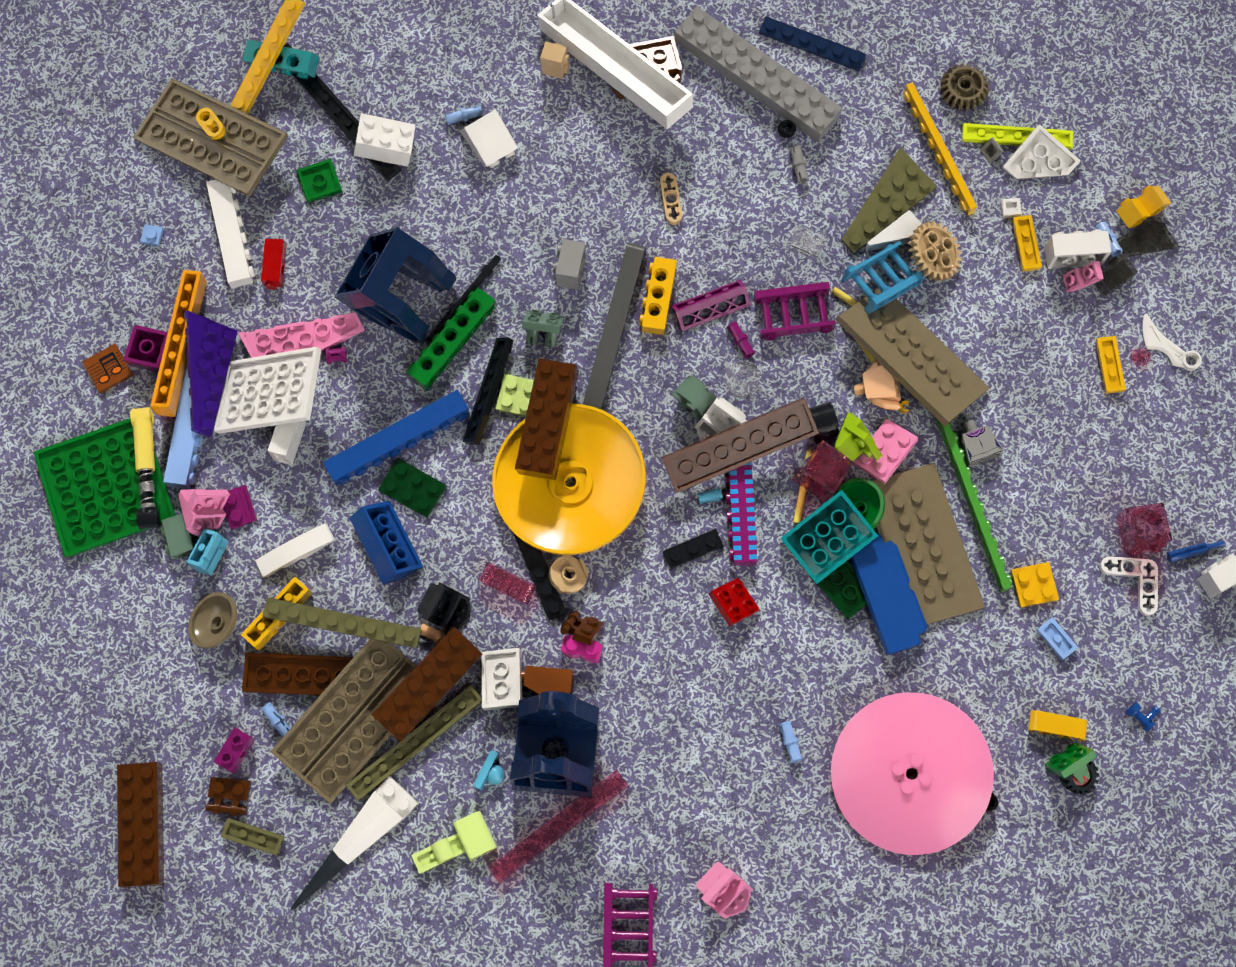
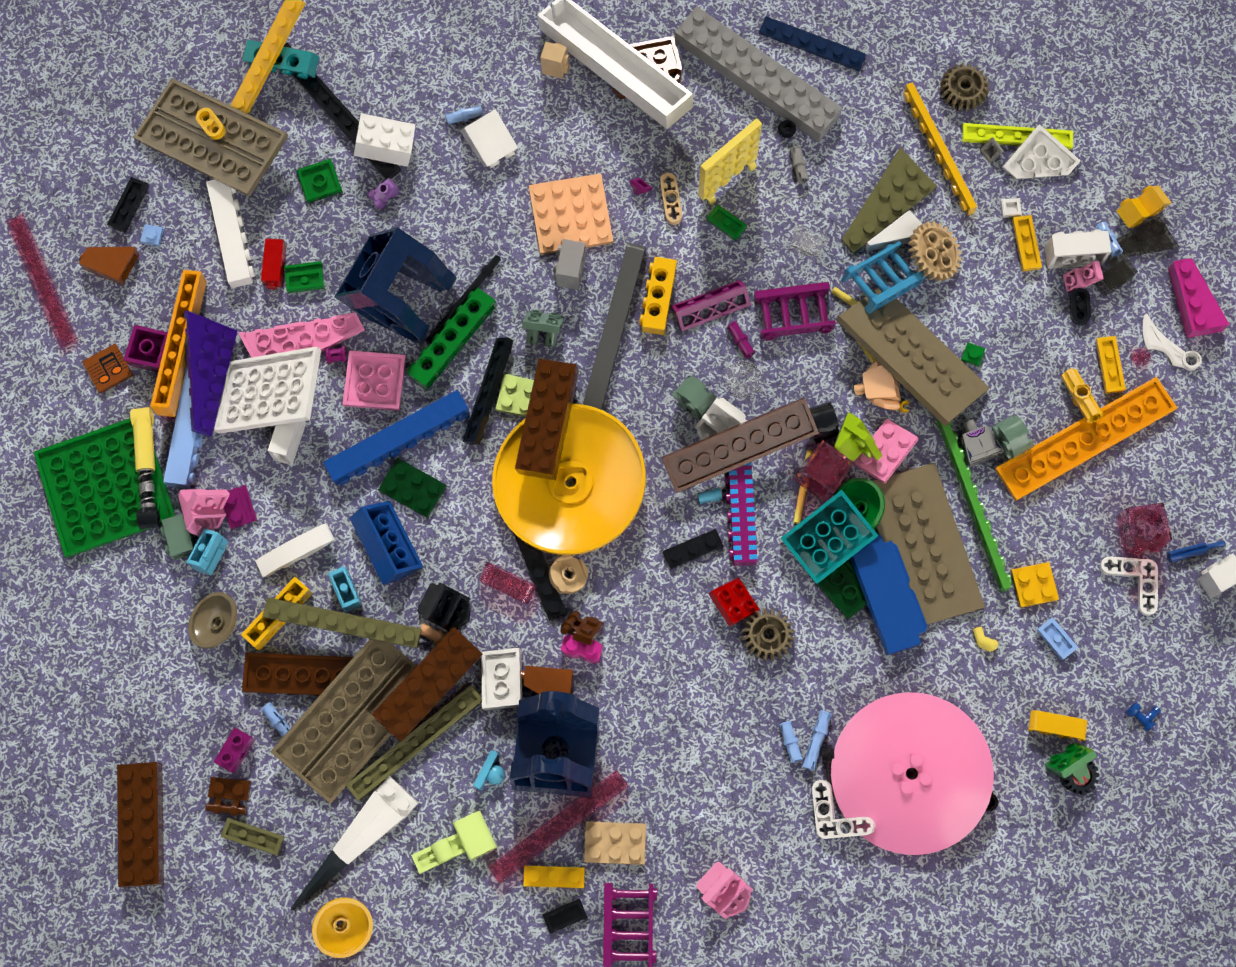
none -> clear pink plate [6,214,79,349]
none -> dark orange slope [79,247,140,286]
none -> black plate [107,177,149,234]
none -> green plate [284,261,325,293]
none -> yellow dish [312,897,373,958]
none -> medium azure brick [328,566,363,613]
none -> bright pink plate [343,350,406,411]
none -> medium lavender plate [367,178,398,210]
none -> yellow plate [523,866,585,888]
none -> light nougat plate [529,174,613,255]
none -> black tile [543,899,588,934]
none -> tan plate [584,822,646,865]
none -> magenta slope [630,177,653,195]
none -> light yellow plate [698,118,762,206]
none -> green plate [706,204,747,241]
none -> dark tan gear [742,609,795,662]
none -> light blue pin [802,710,832,771]
none -> white beam [812,780,876,839]
none -> black plate [822,745,834,785]
none -> green plate [961,342,986,367]
none -> light yellow arm [973,627,998,651]
none -> sand green brick [992,414,1034,460]
none -> light orange plate [995,377,1178,502]
none -> yellow piece [1061,368,1103,423]
none -> black plate [1070,288,1091,326]
none -> dark pink wedge [1168,258,1230,338]

